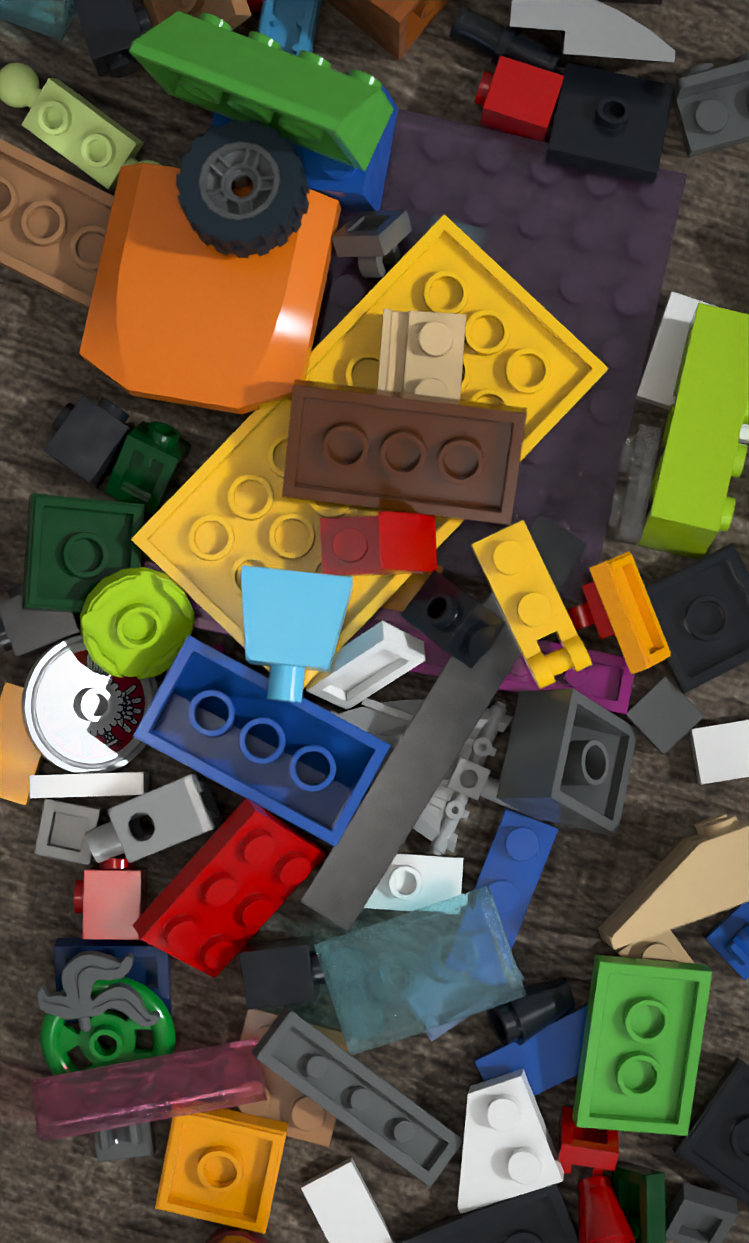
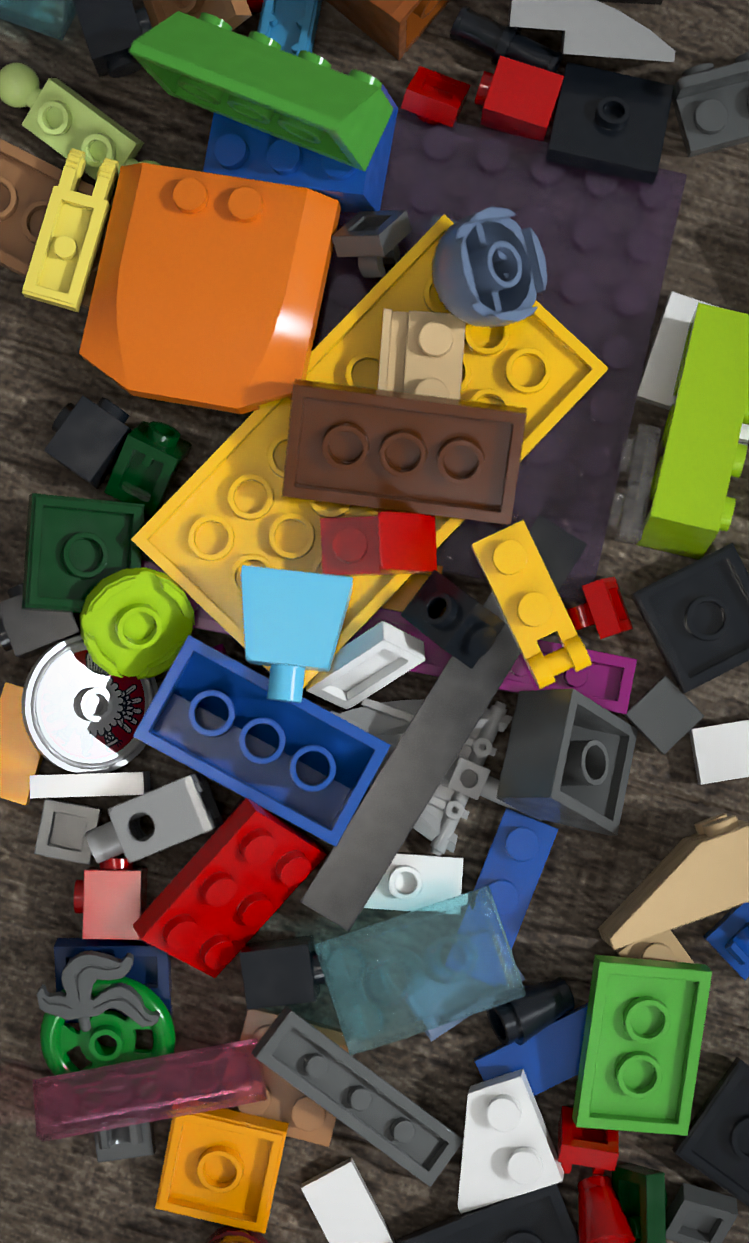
black wheel [176,119,310,258] -> none
light orange tile [589,551,671,674] -> none
none -> light yellow hinge [22,148,119,312]
none -> red plate [401,66,471,128]
none -> sand blue cylinder [432,206,547,327]

